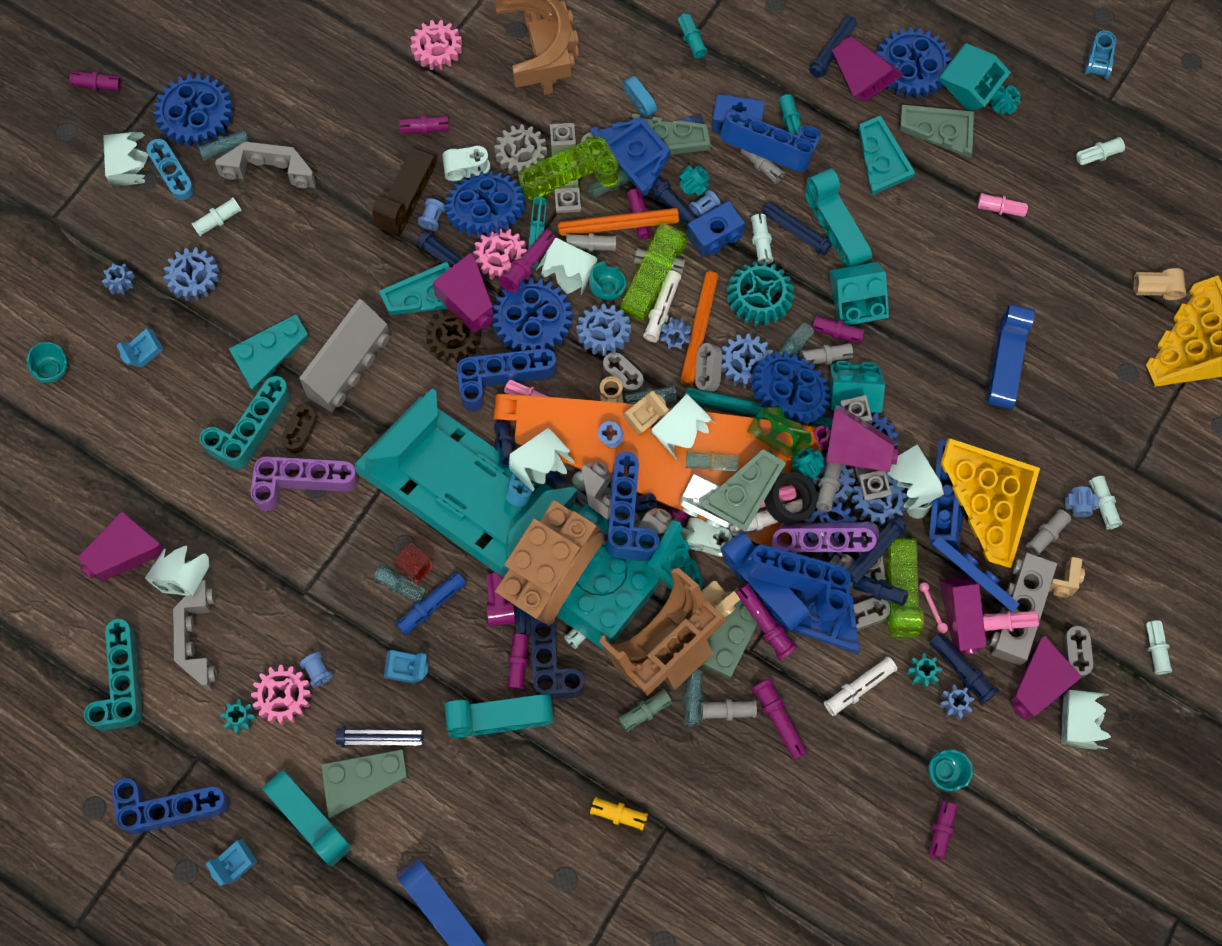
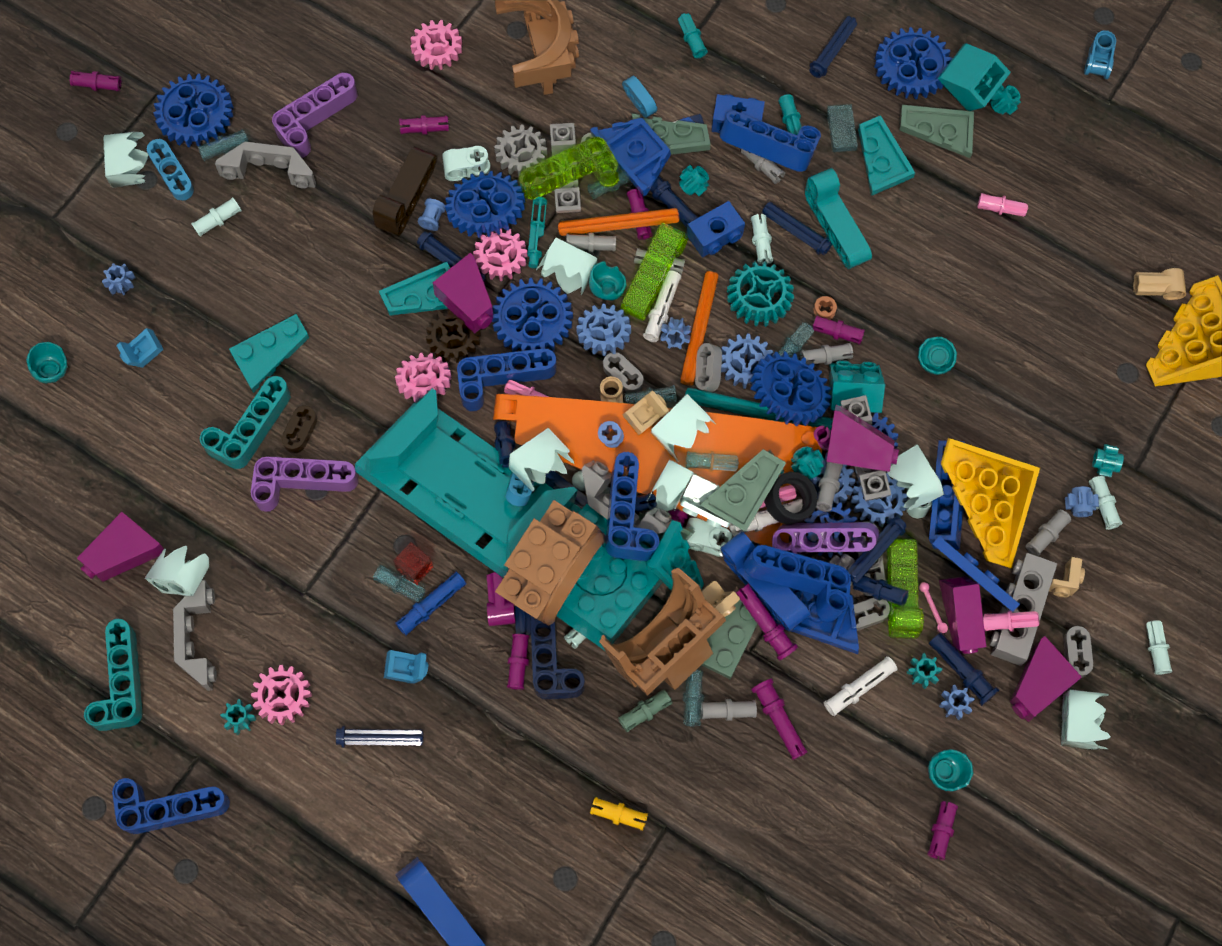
medium blue gear [164,247,220,301] -> none
dark azure bracket [206,839,258,886] -> none
teal beam [262,769,352,868] -> none
light grey slope [299,299,390,413] -> none
medium blue bush [299,652,334,688] -> none
sand green wing [321,750,408,820] -> none
teal beam [444,694,554,738] -> none
magenta pin [499,230,556,293] -> none
medium blue bush [689,190,721,218] -> none
green piece [747,407,812,458] -> none
teal slope [829,262,889,325] -> none
magenta slope [832,37,903,102] -> none
blue beam [987,304,1035,410] -> none
light aqua axle [1076,137,1125,166] -> none
none -> medium lavender beam [272,73,358,158]
none -> bright pink gear [395,353,451,403]
none -> light aqua piece [647,460,693,511]
none -> nougat bush [813,296,837,320]
none -> clear light blue tile [827,104,858,152]
none -> teal hair [918,337,957,375]
none -> teal gear [1092,444,1124,477]

